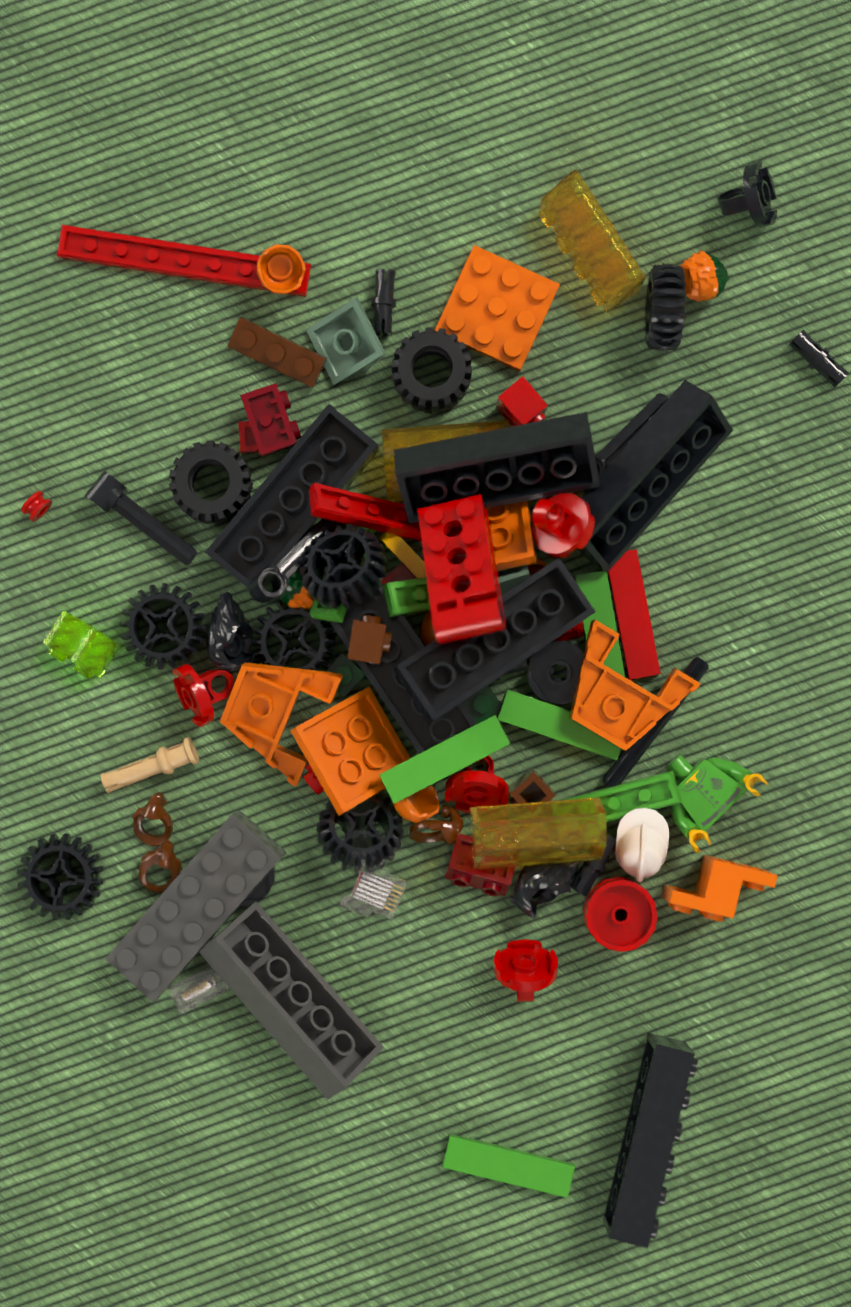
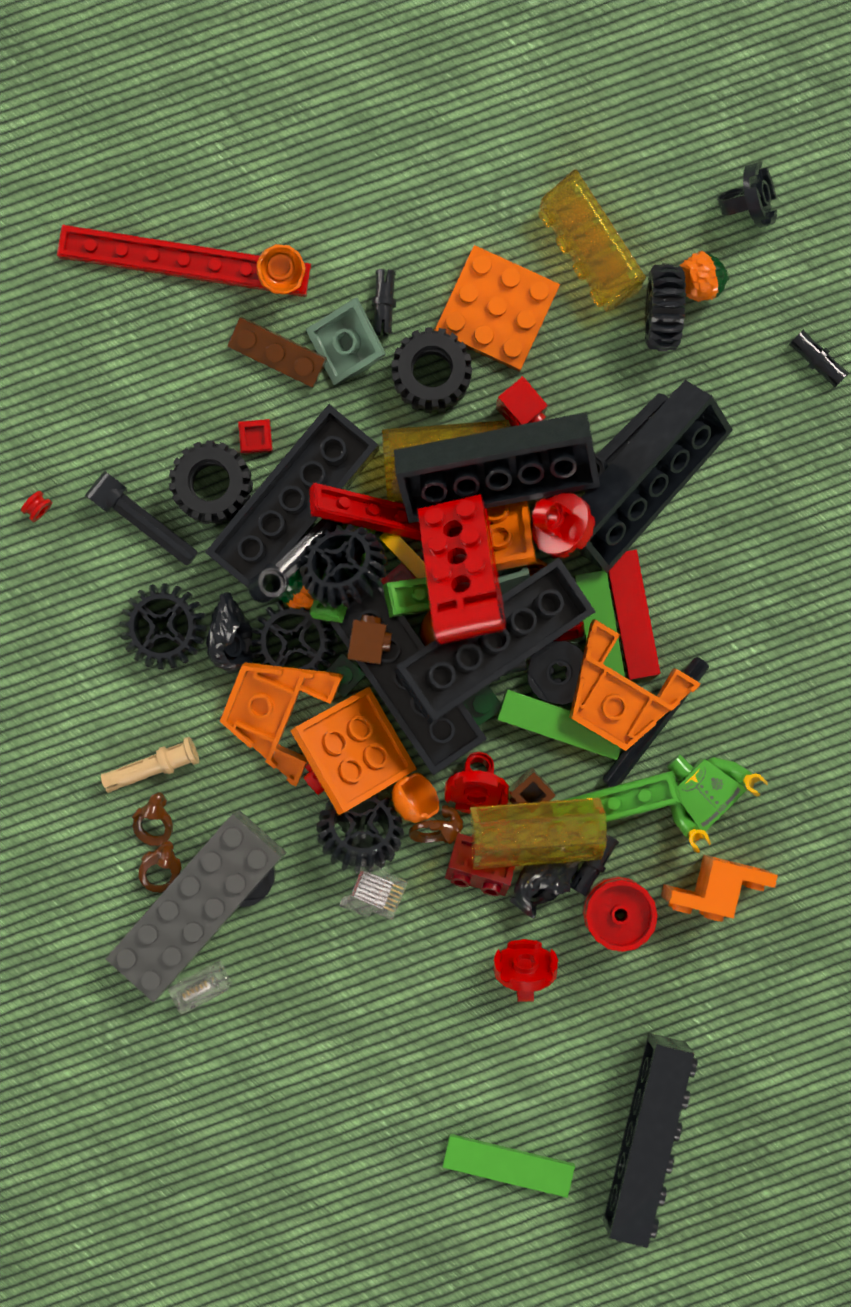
black gear [17,833,105,920] -> none
clear neon green brick [43,610,121,679] -> none
red tile [172,664,235,727] -> none
dark grey brick [199,901,384,1100] -> none
dark red bracket [240,383,301,457] -> none
bright green tile [379,715,510,804] -> none
white piece [615,808,669,882] -> none

